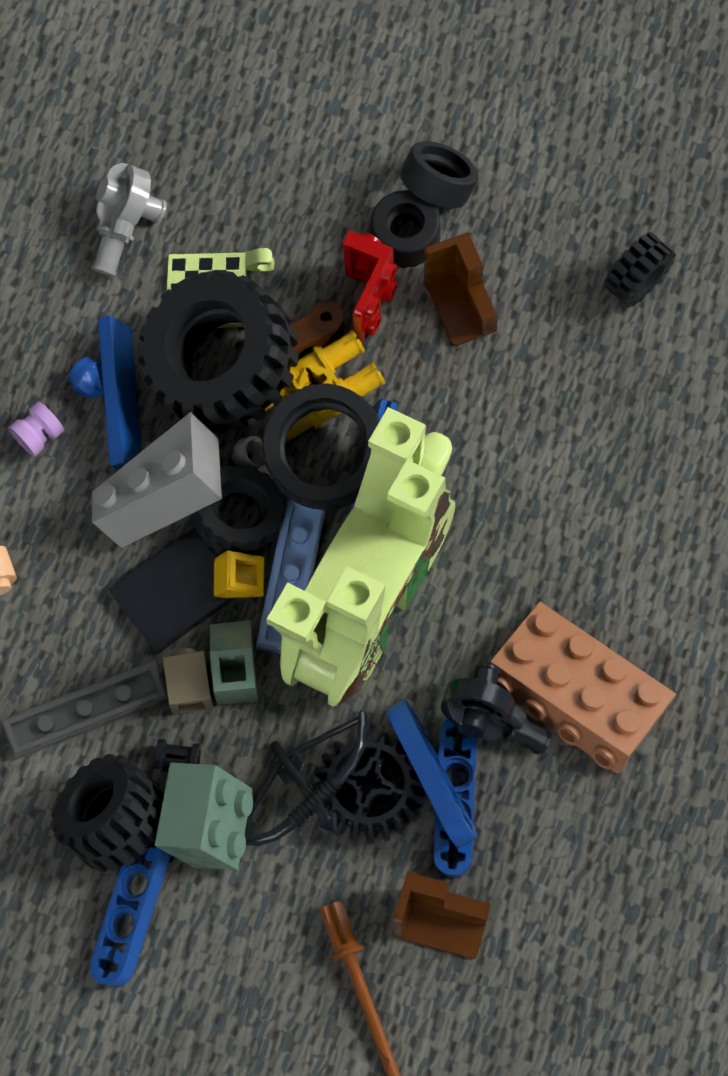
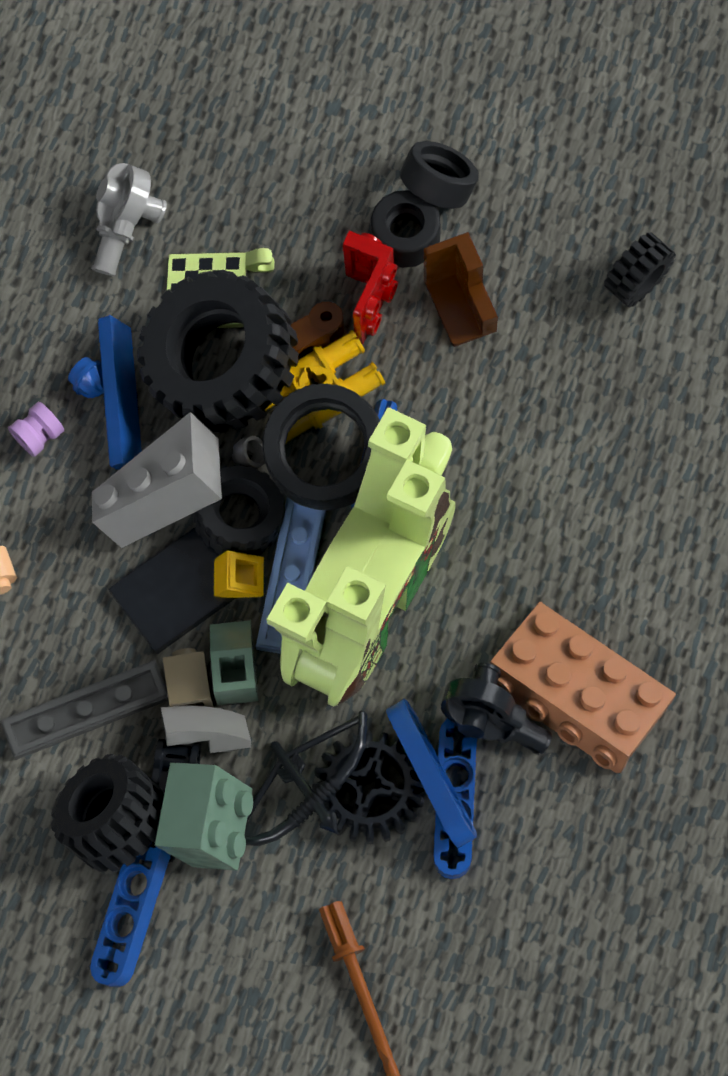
reddish brown panel [393,872,490,959] -> none
none -> light grey slope [161,706,251,753]

